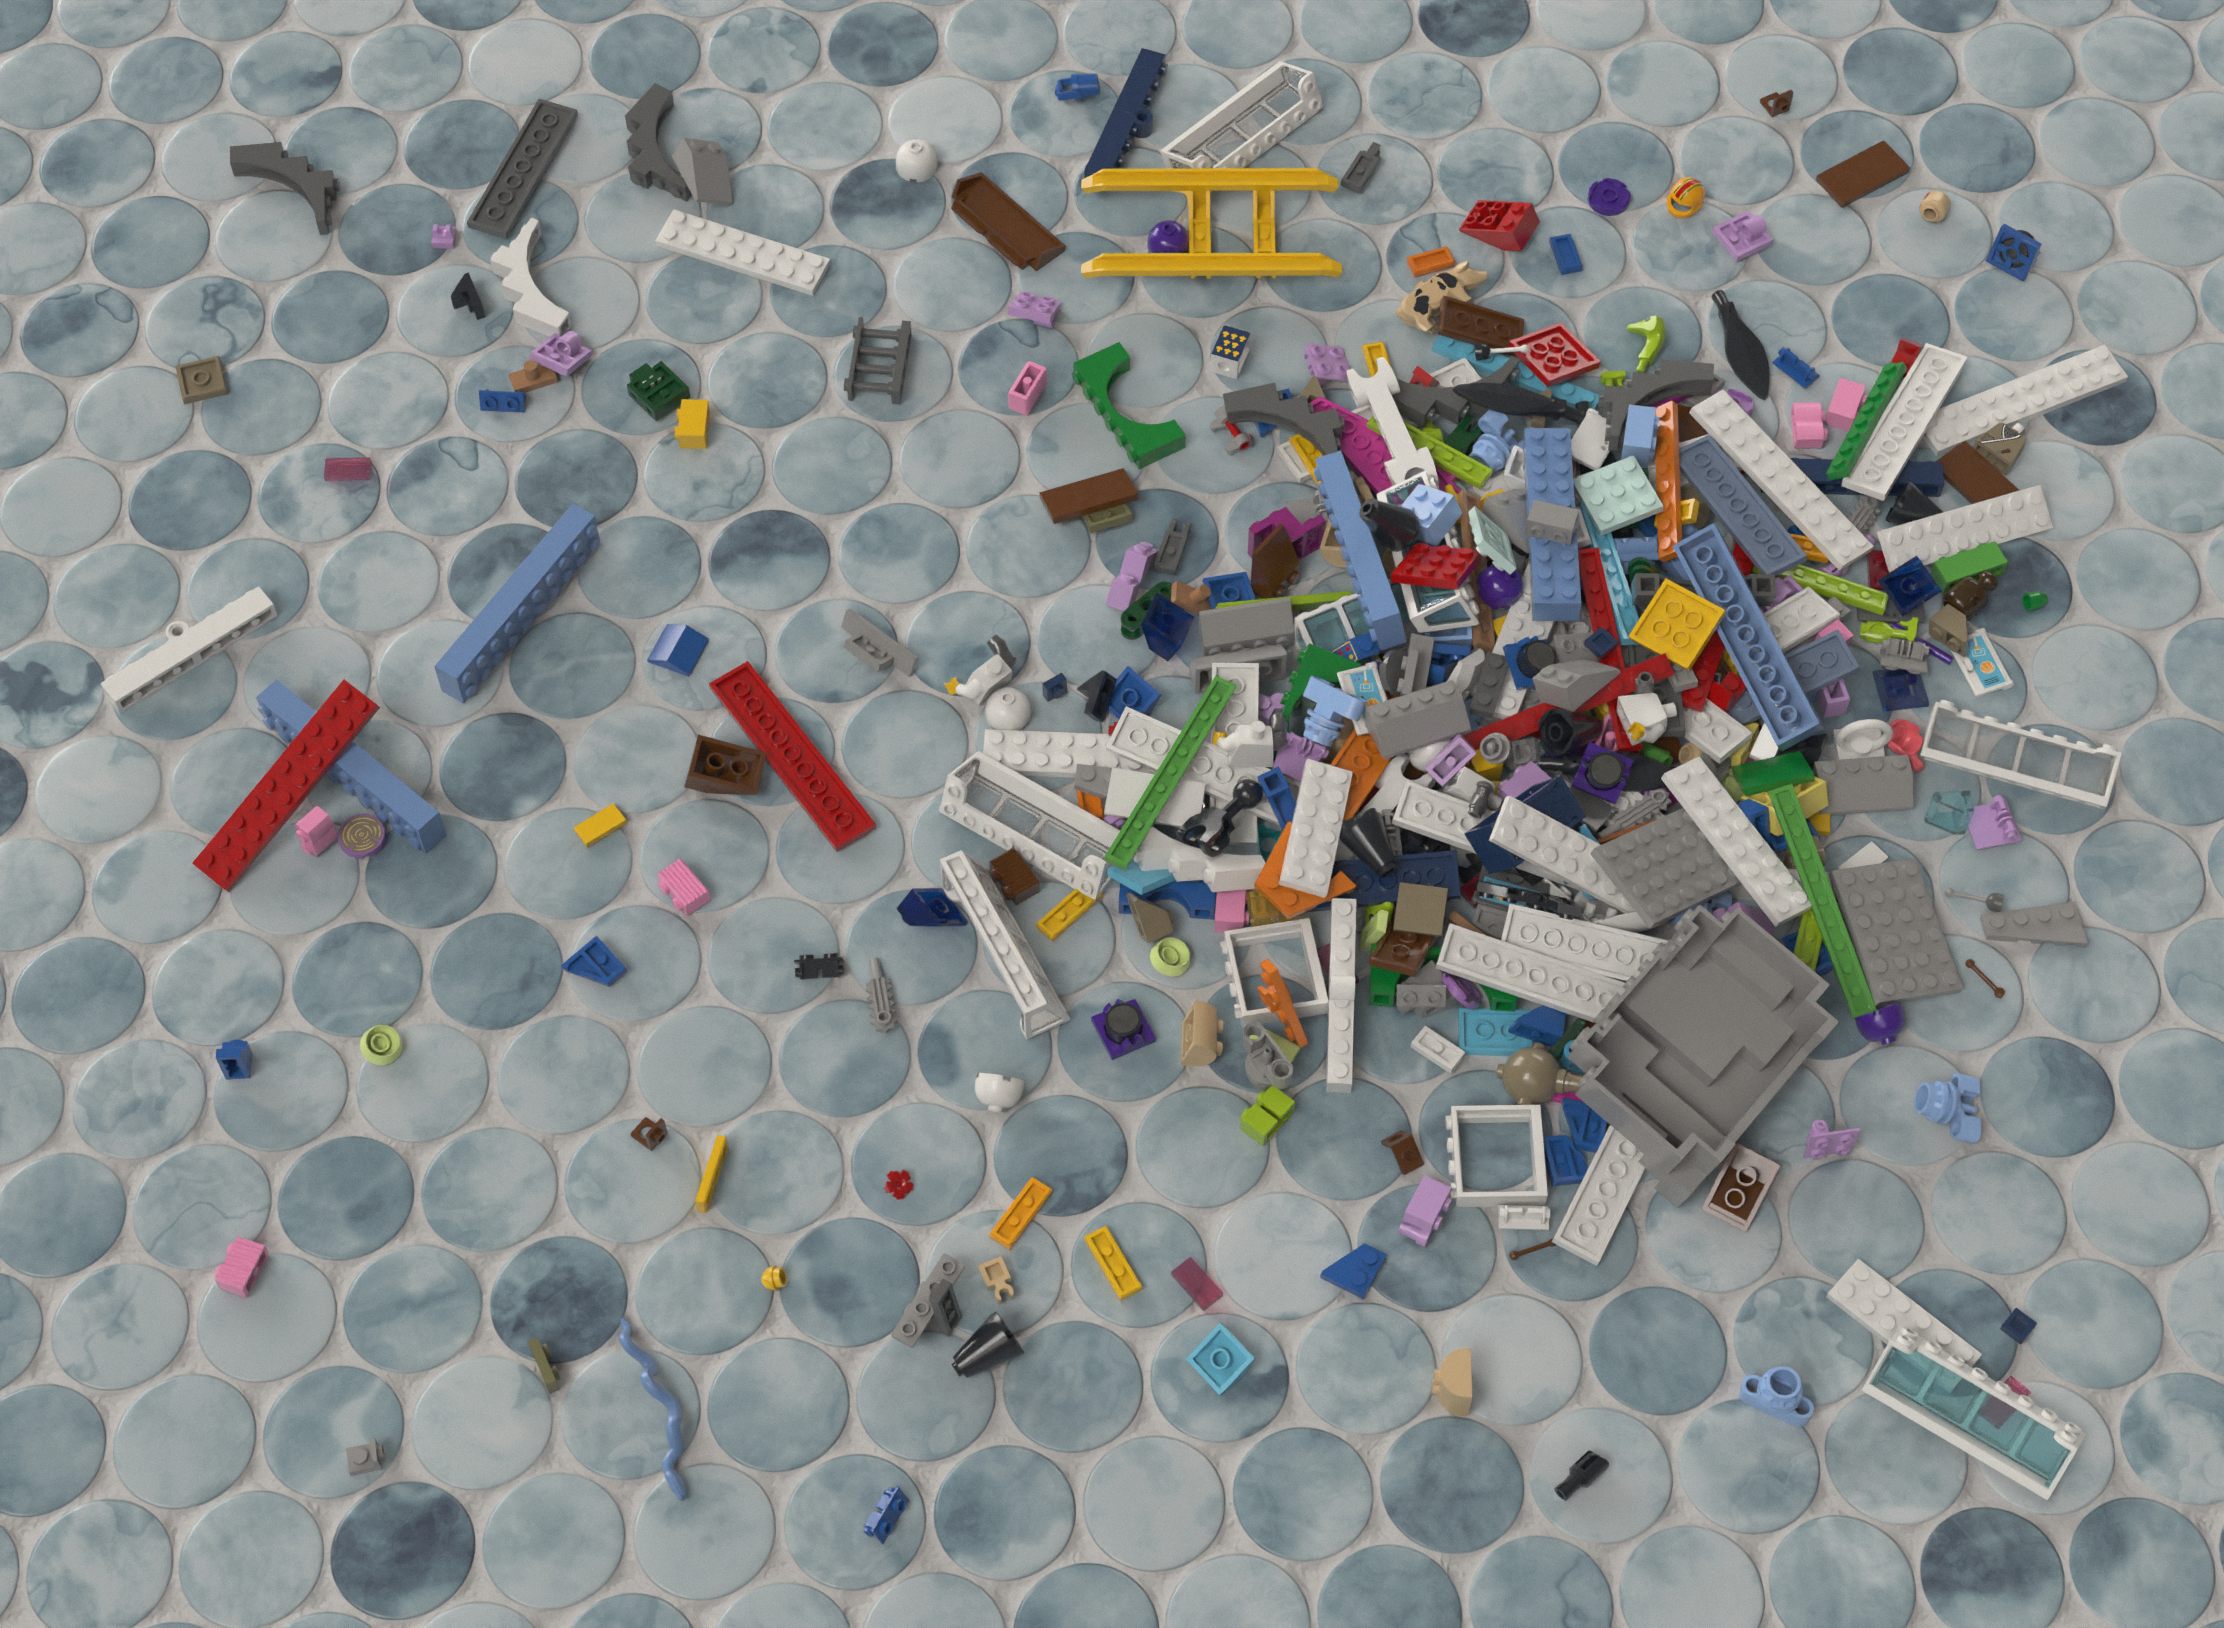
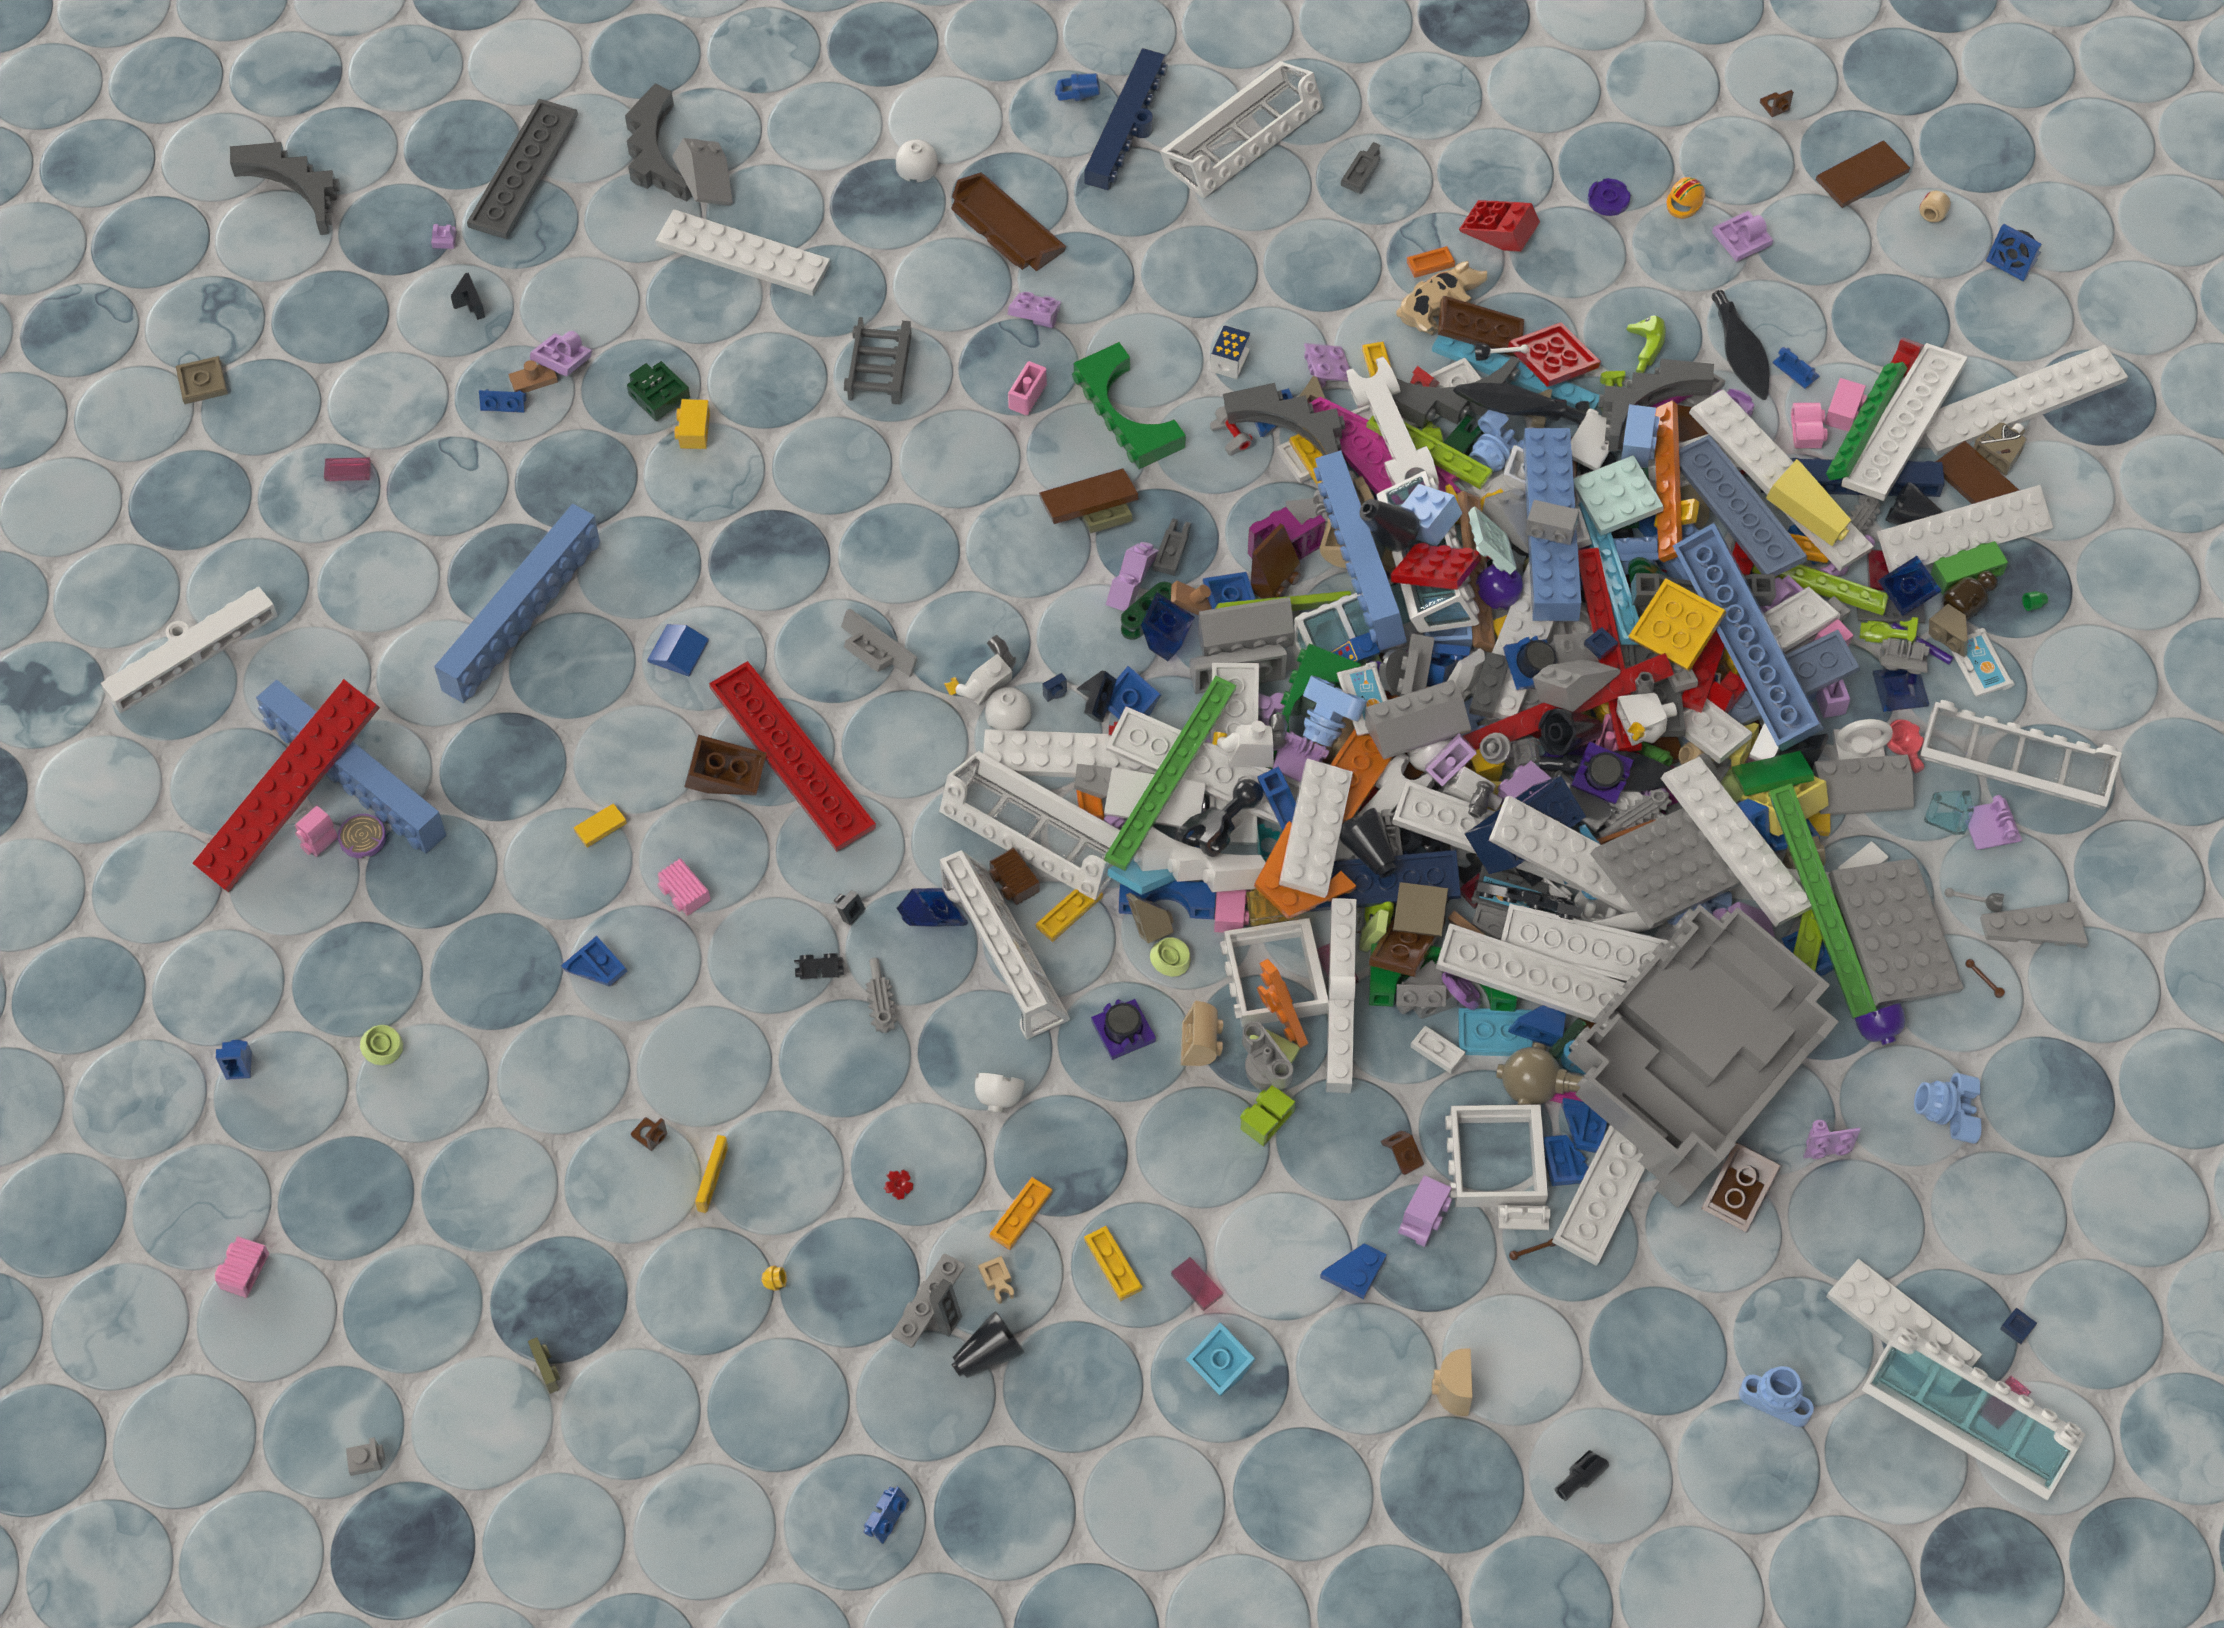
white arch [490,218,572,337] -> none
medium blue animal [619,1318,686,1501] -> none
yellow piece [1081,168,1342,279] -> none
dark purple cylinder [1147,220,1190,253] -> none
blue tile [1549,234,1583,275] -> none
none -> black tile [834,890,866,925]
none -> light yellow slope [1766,459,1851,546]

